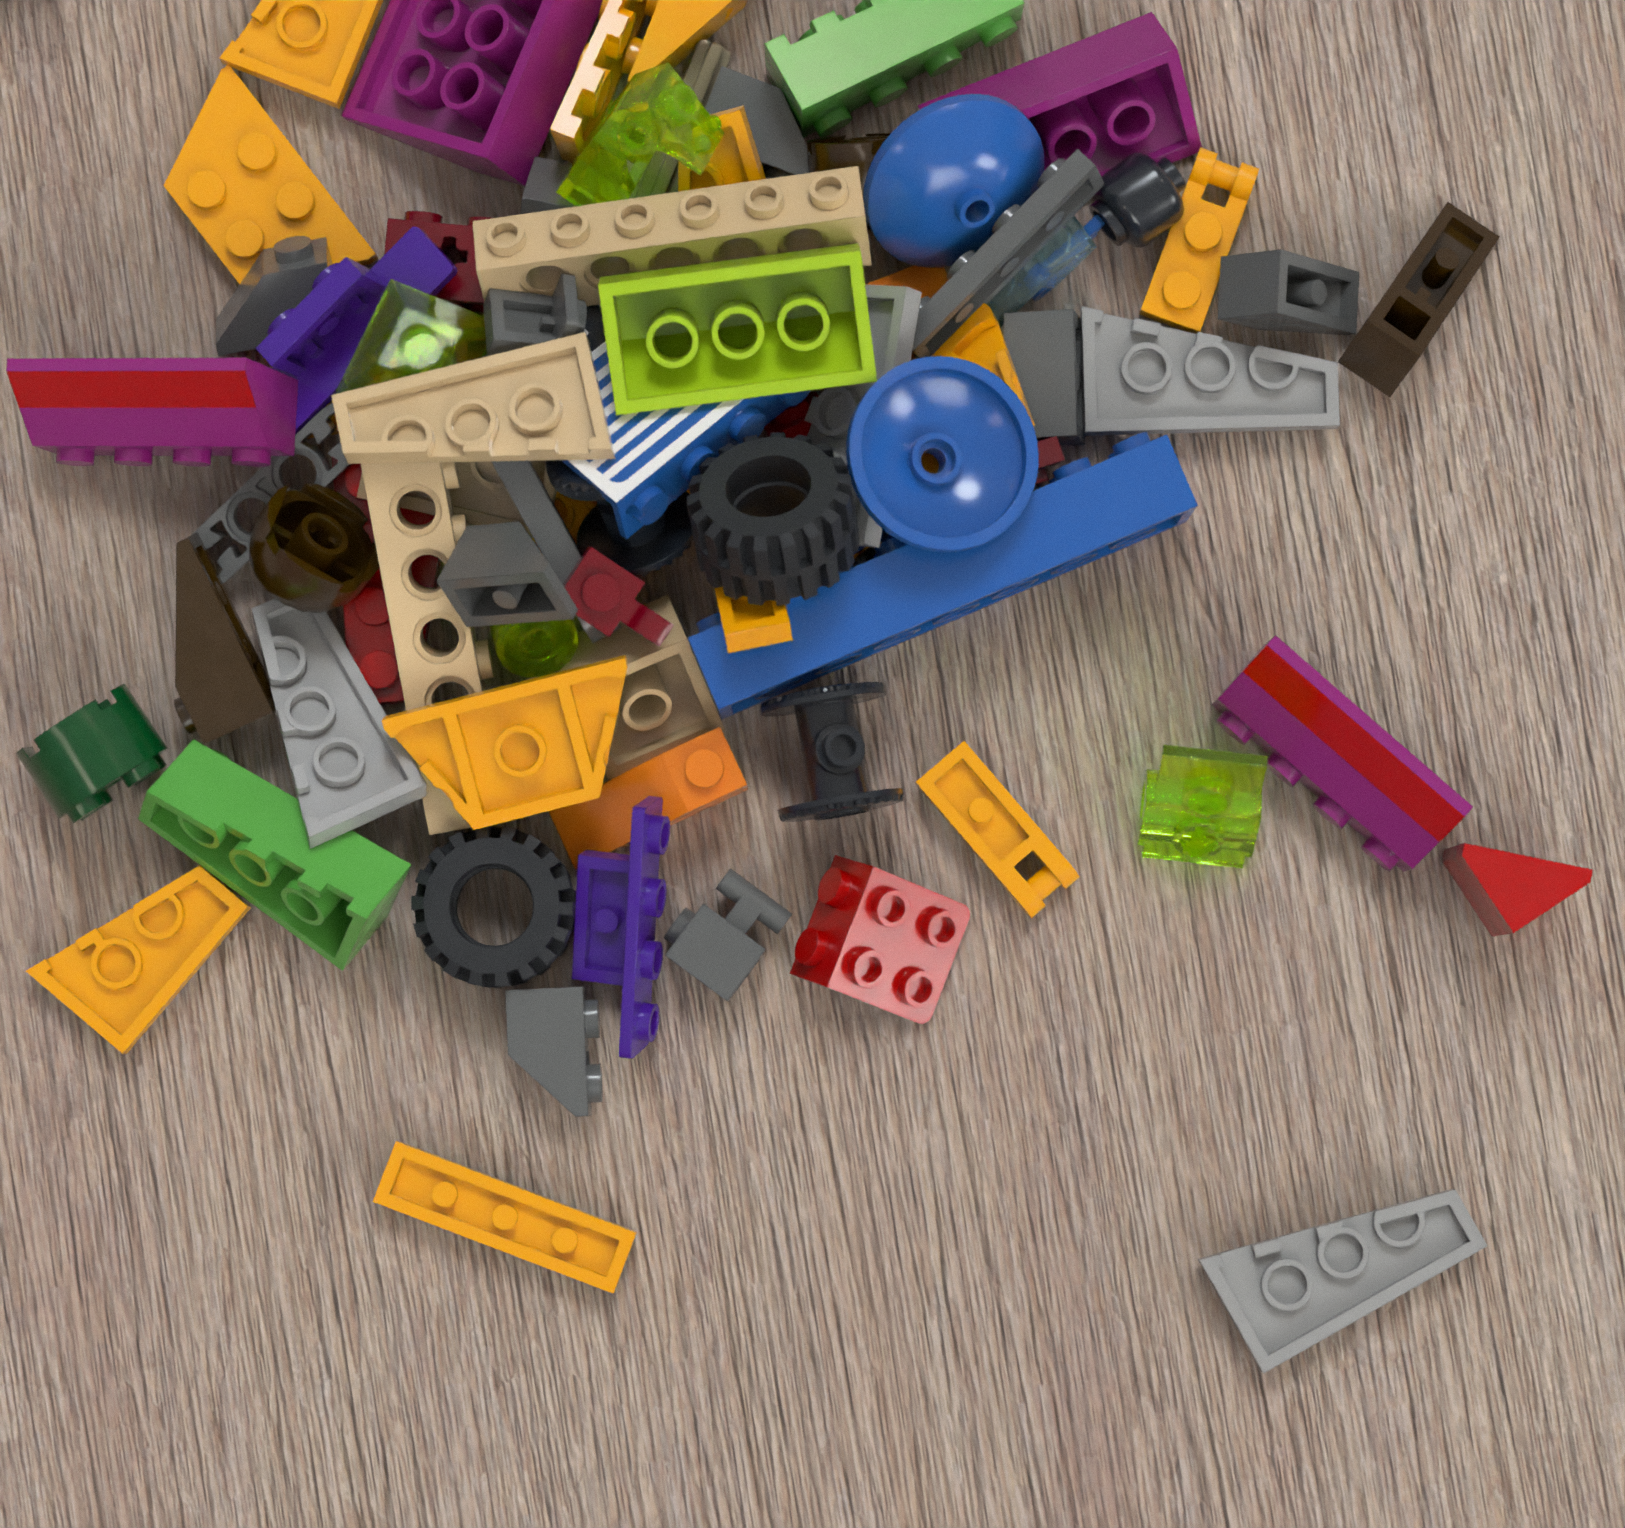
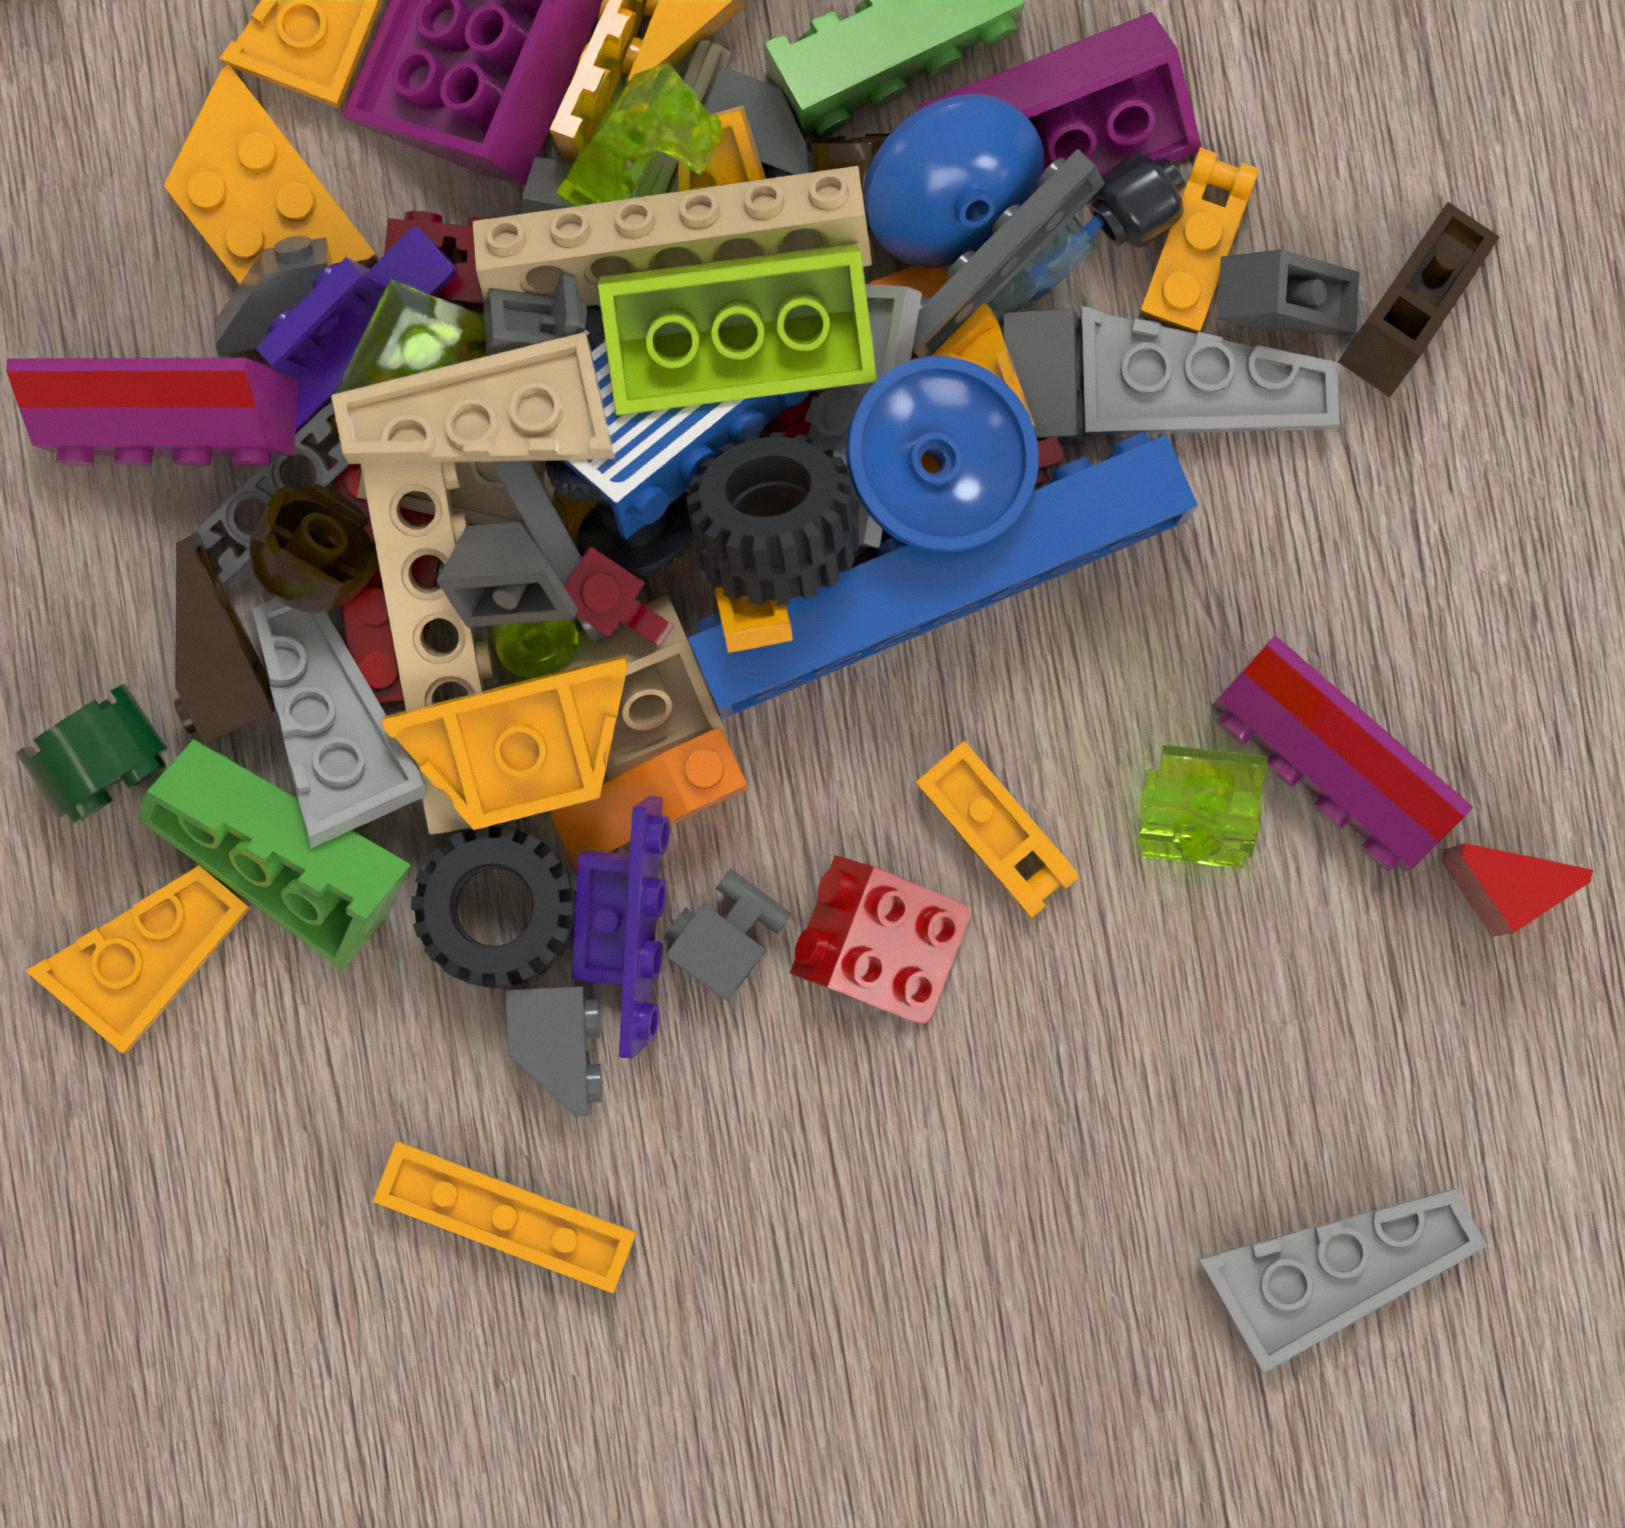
black hose [760,682,904,822] -> none

